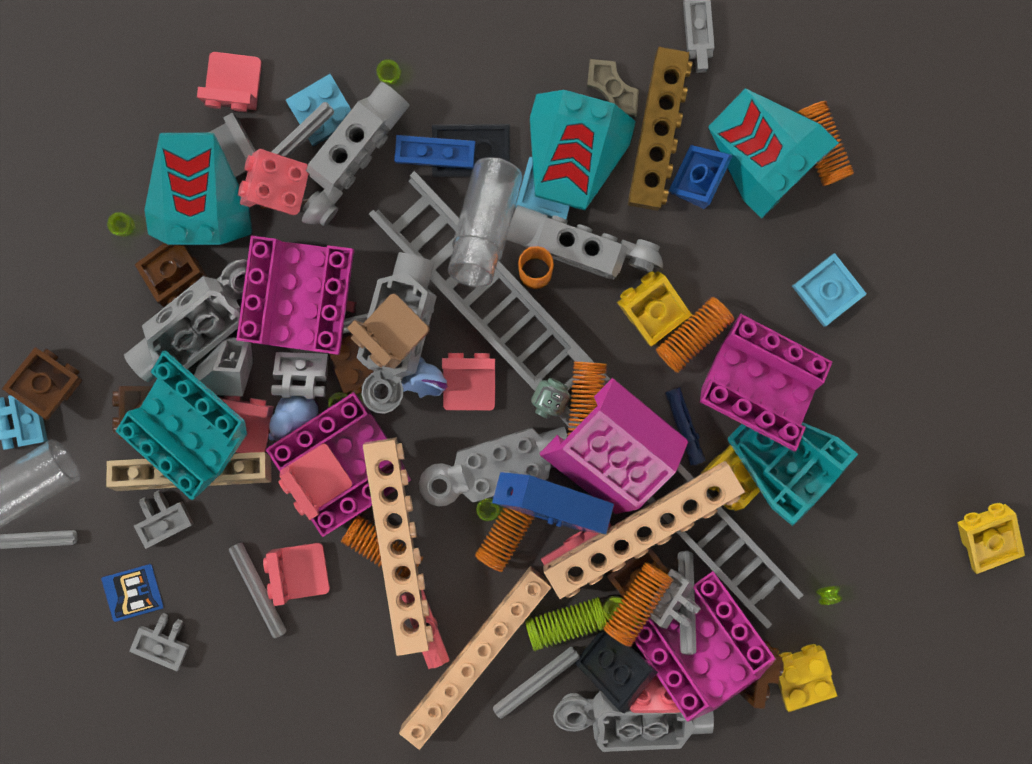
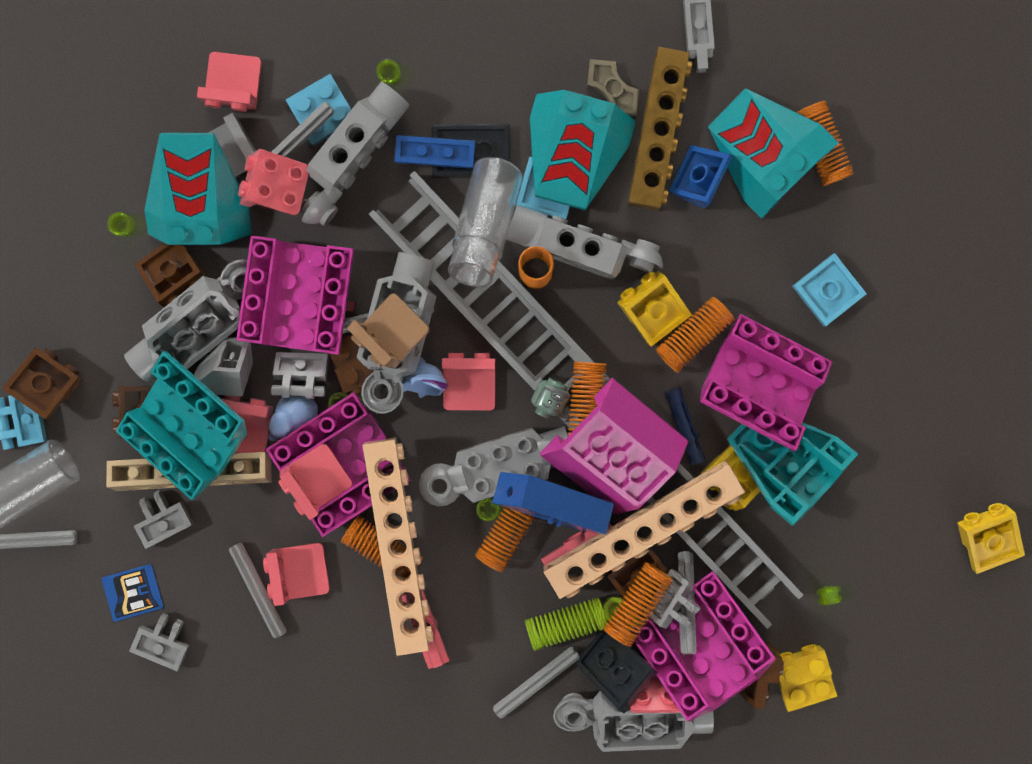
light nougat brick [399,566,551,750] -> none

